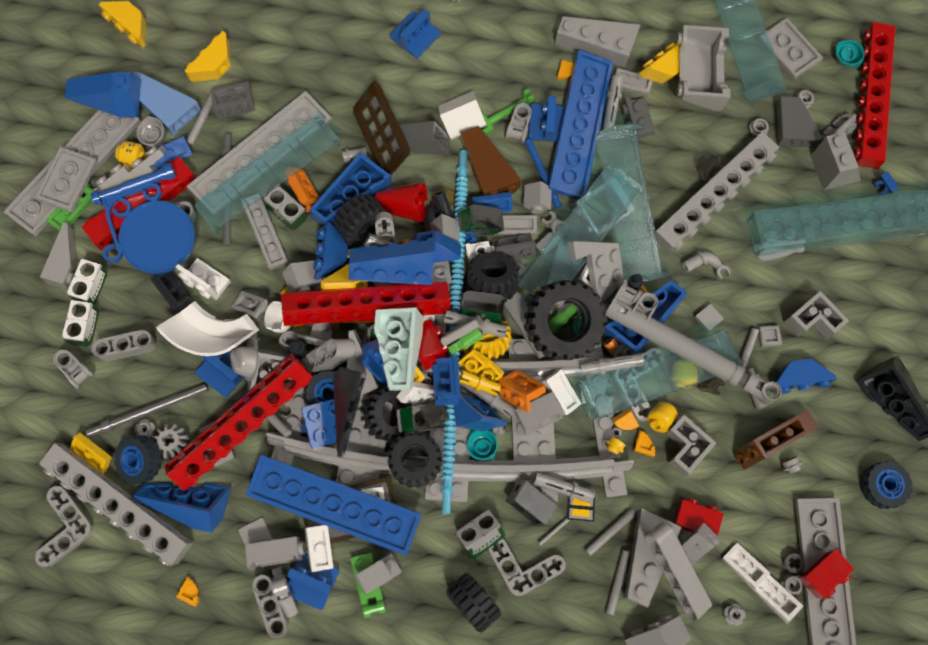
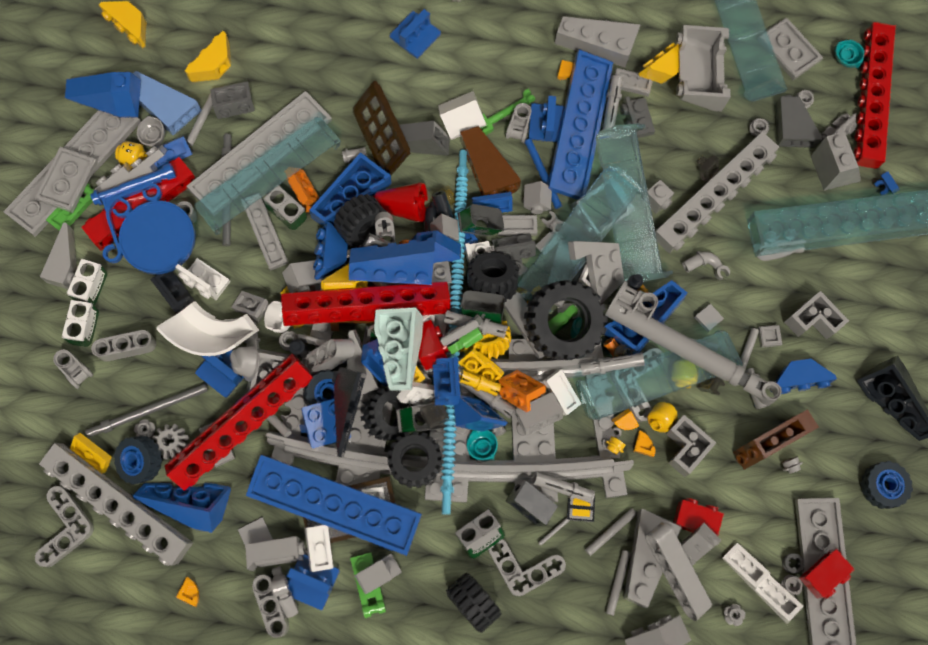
none -> light grey brick [642,180,674,214]

